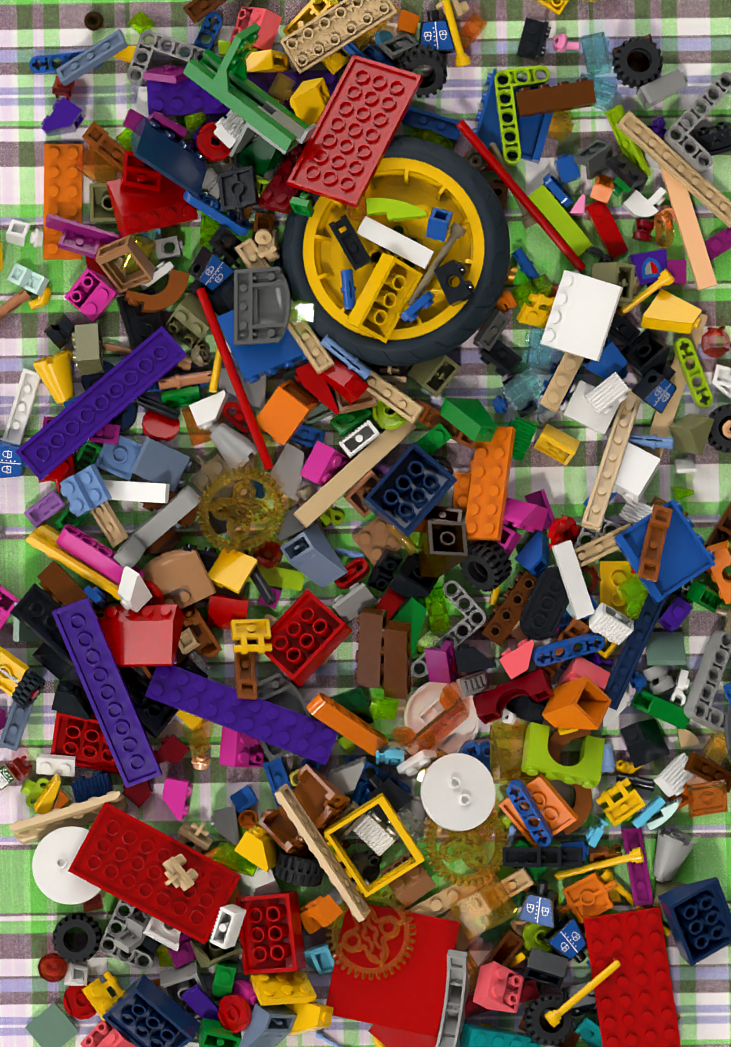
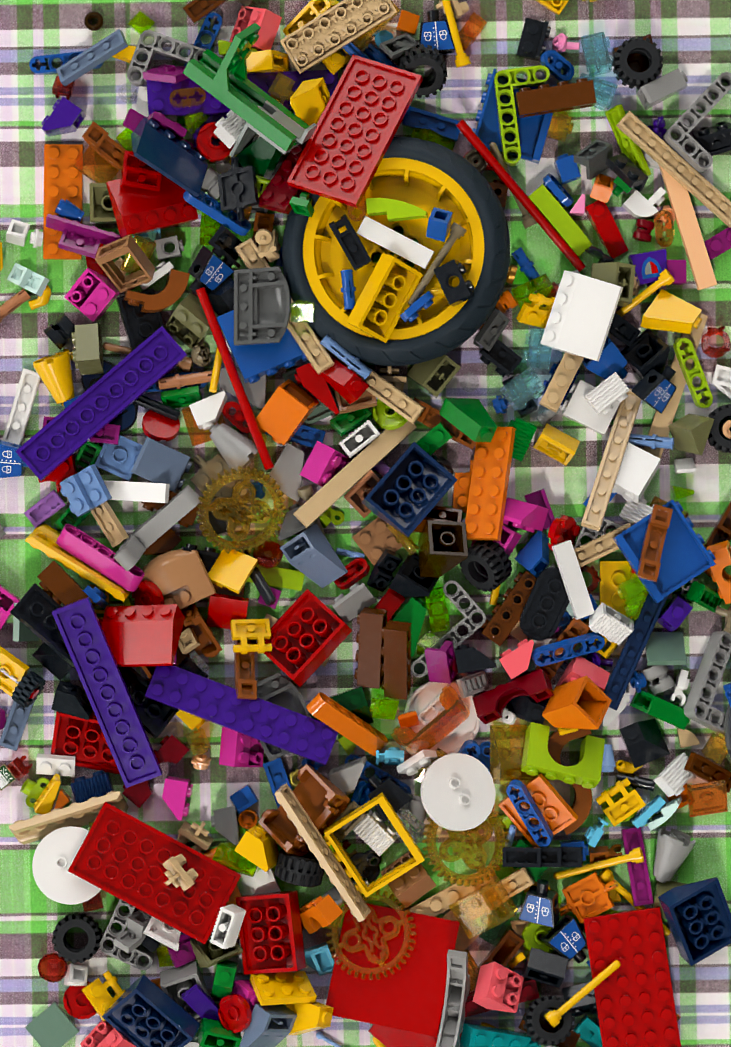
white slope [117,566,153,613] -> none
none -> blue cone [55,199,85,222]
none -> clear orange beam [169,87,206,108]
none -> orange slope [397,710,419,729]
none -> blue plate [540,50,574,81]

